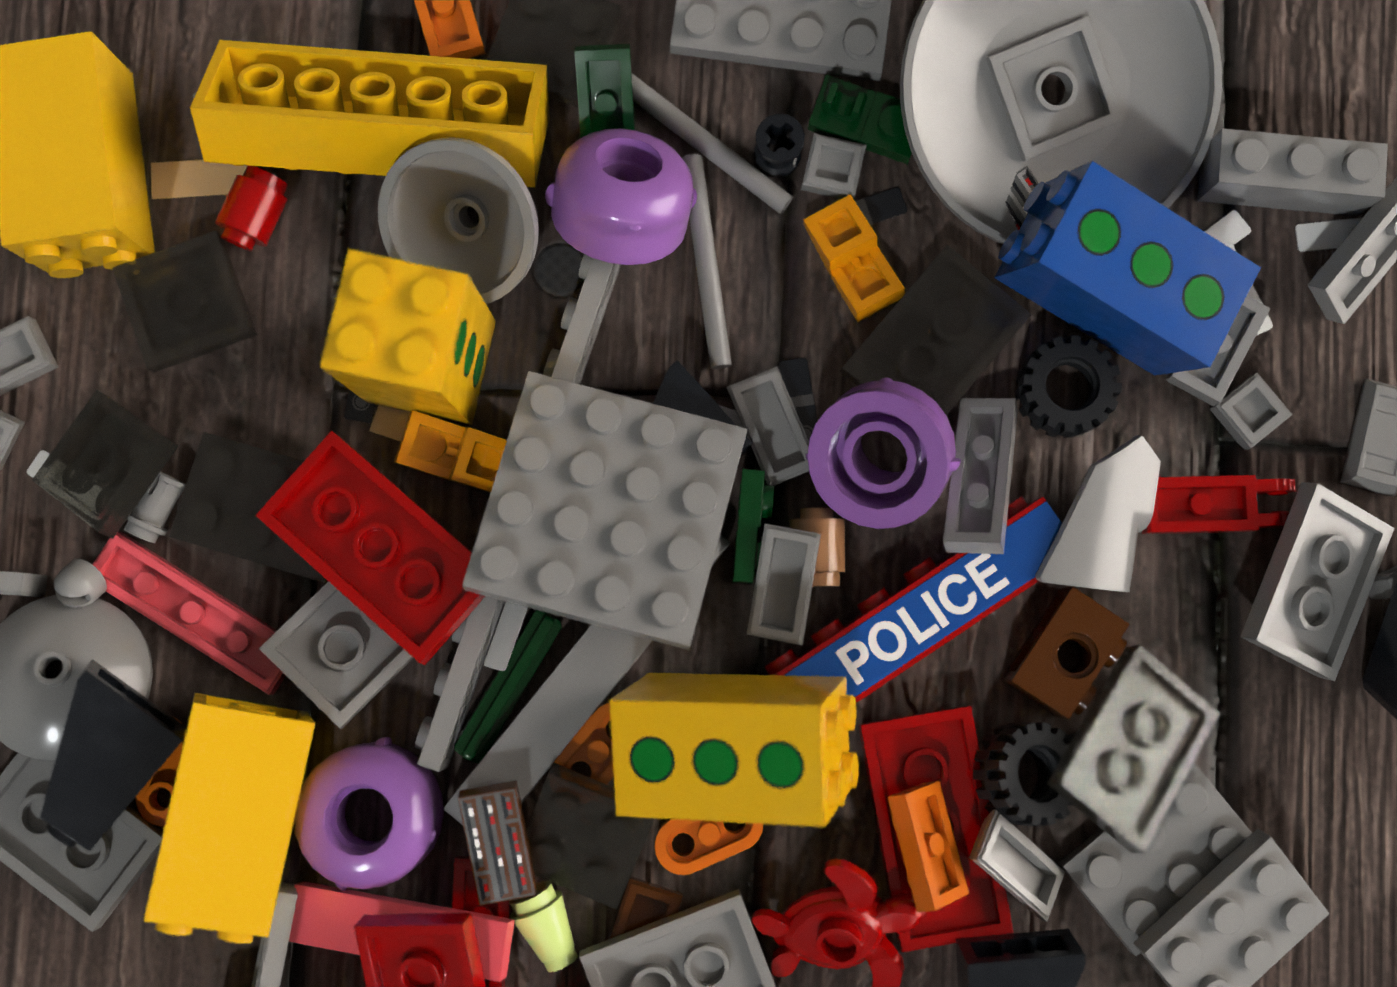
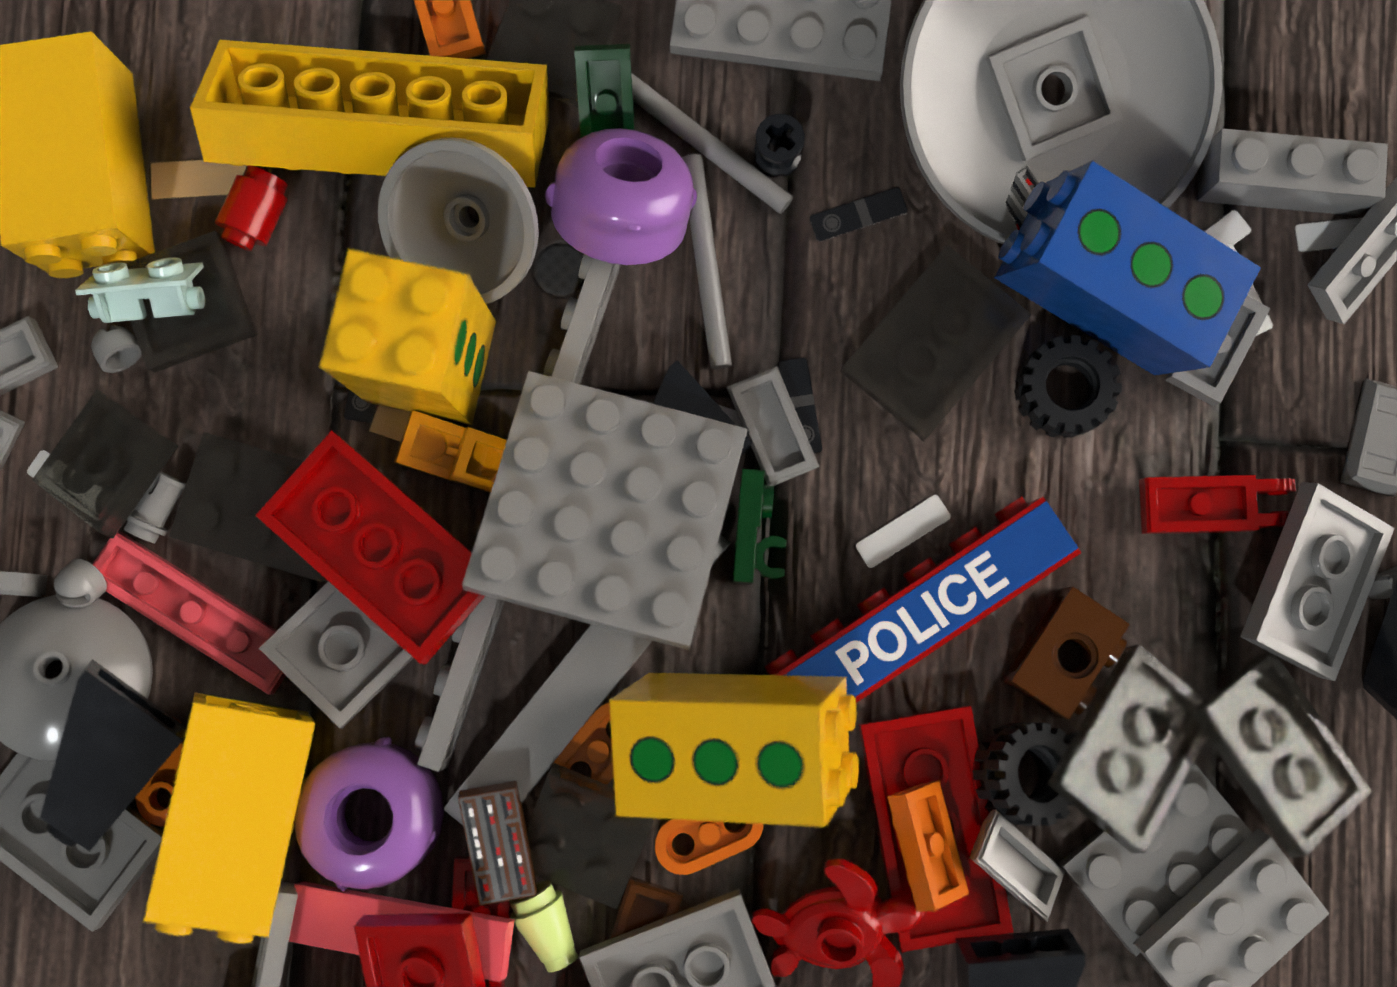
dark green axle [454,610,562,763] -> none
white sticker [484,602,528,671] -> none
light grey tile [747,523,821,645] -> none
medium nougat brick [789,508,846,587] -> none
light grey tile [801,134,866,199] -> none
light orange slope [803,194,905,322] -> none
medium lavender piece [805,378,961,529] -> none
dark green plate [807,75,912,164] -> none
light grey plate [943,398,1018,554] -> none
light grey panel [1035,435,1161,592] -> none
light grey tile [1210,373,1293,451] -> none
none -> light aqua hinge [75,257,205,323]
none -> light grey hinge [91,325,143,373]
none -> white sticker [856,495,951,568]
none -> clear smoke plate [1191,652,1372,858]

